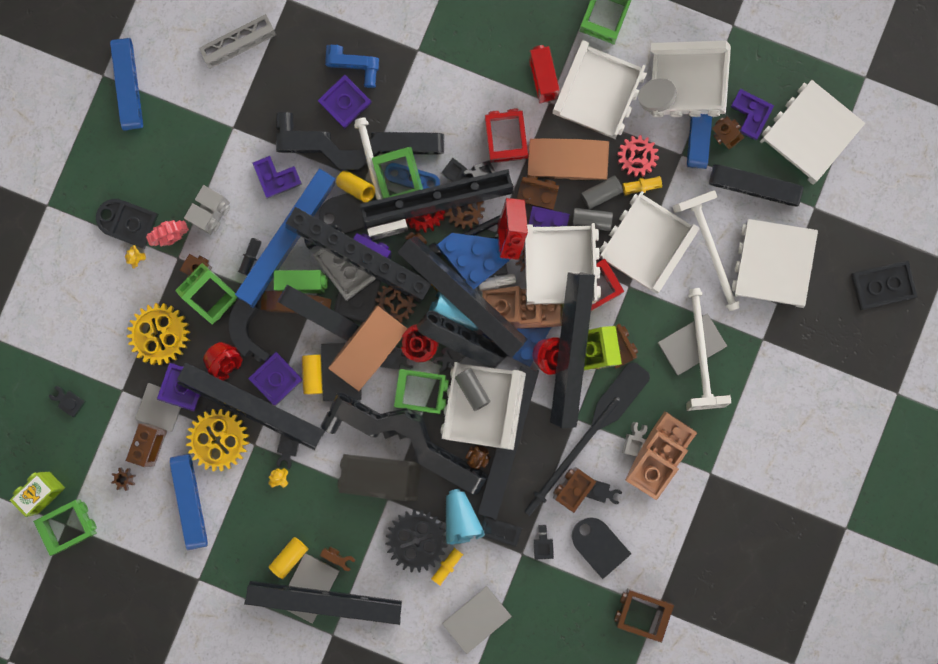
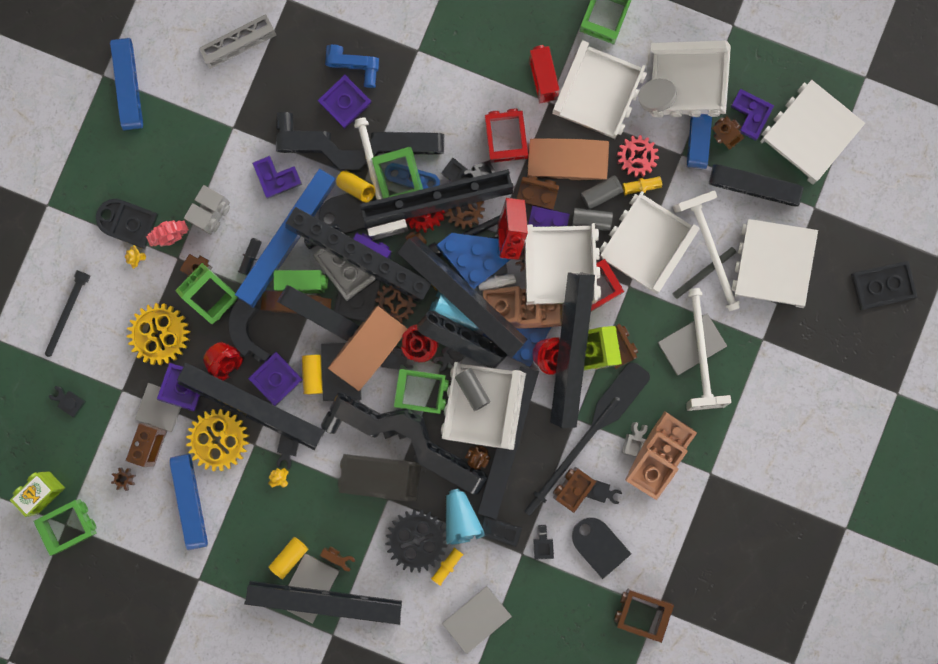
none -> black piece [45,270,91,357]
none -> pearl dark grey bar [672,247,737,299]

